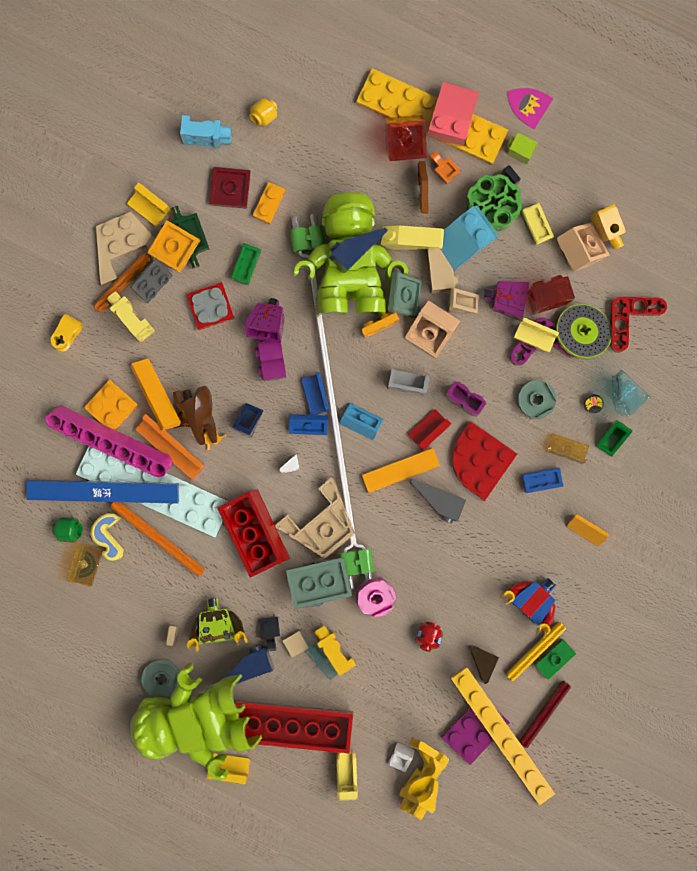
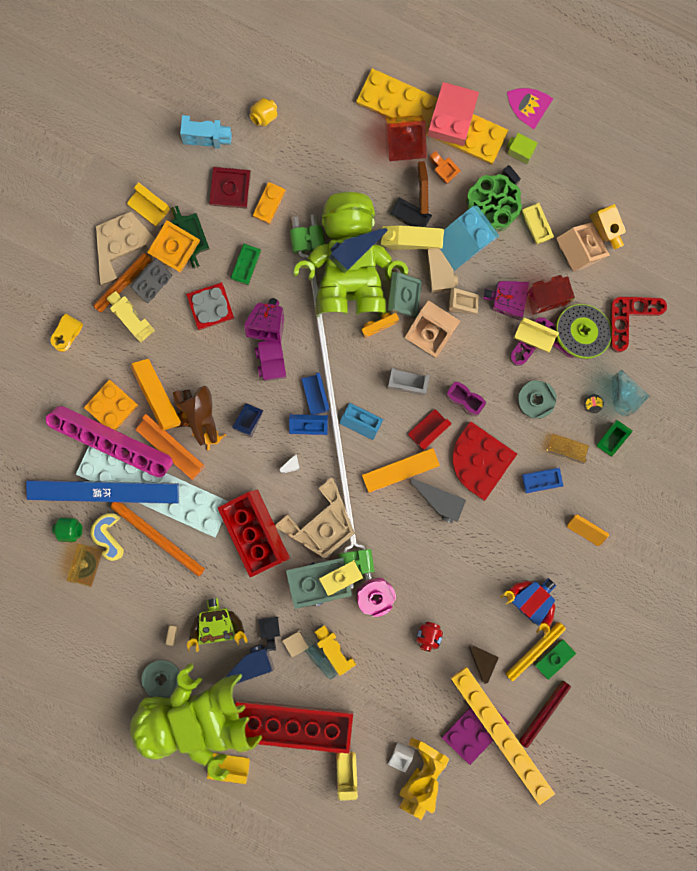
none -> light yellow plate [319,561,363,596]
none -> black tile [390,197,432,227]

